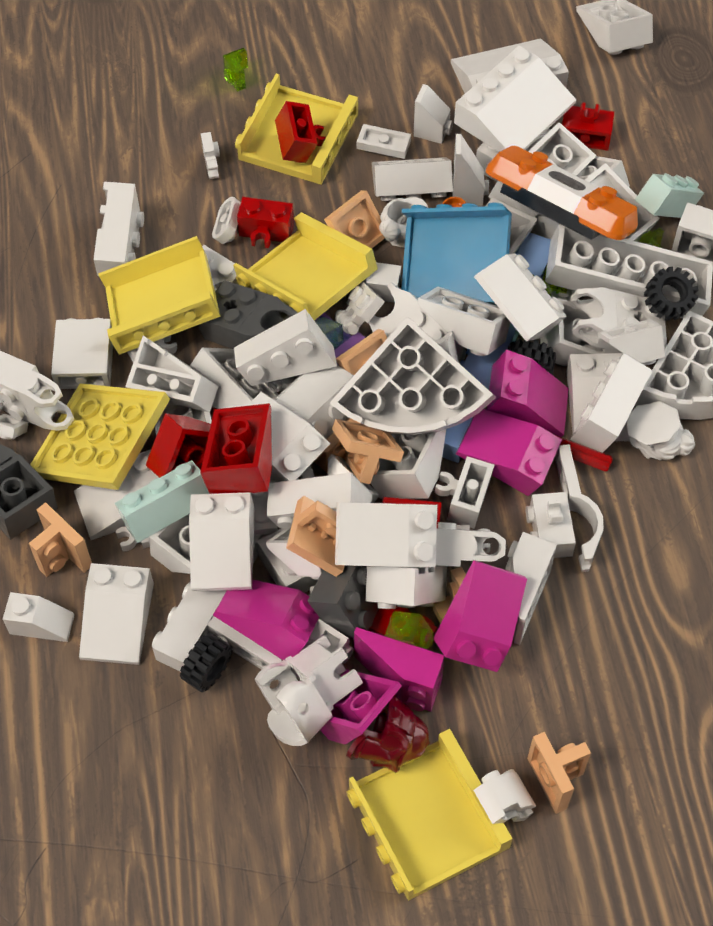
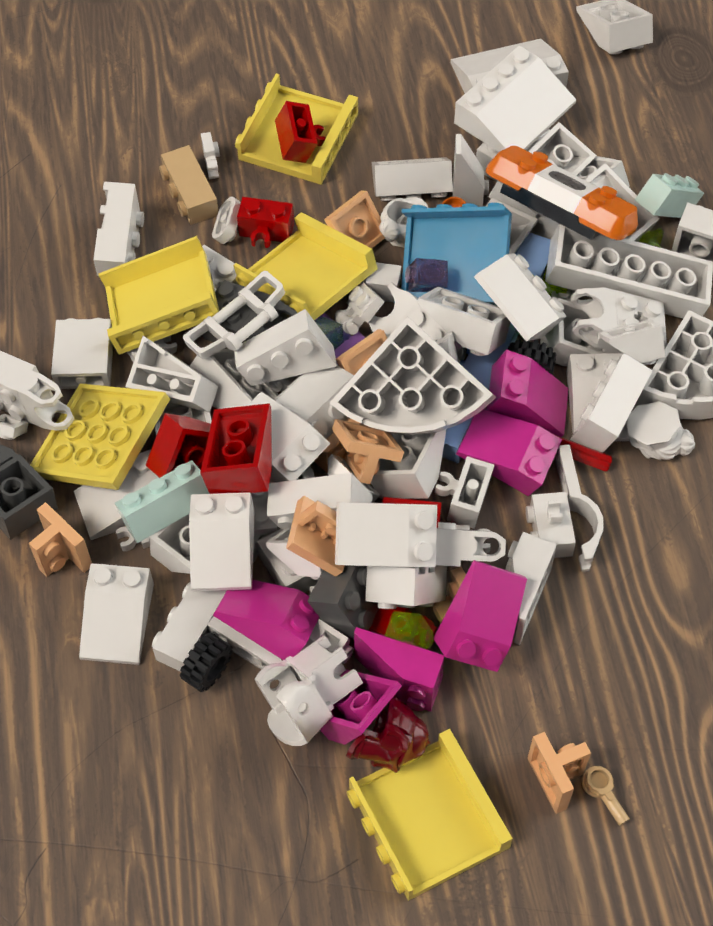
white slope [3,592,75,642] -> none
clear neon green bracket [223,48,248,92] -> none
white plate [356,124,411,159] -> none
white slope [414,84,453,144] -> none
white cylinder [473,769,536,824] -> none
red brick [562,102,615,151] -> none
black tyre [644,267,699,321] -> none
none -> tan brick [159,145,218,225]
none -> white bar [183,271,285,359]
none -> clear purple brick [405,258,448,292]
none -> tan plate [582,766,630,826]

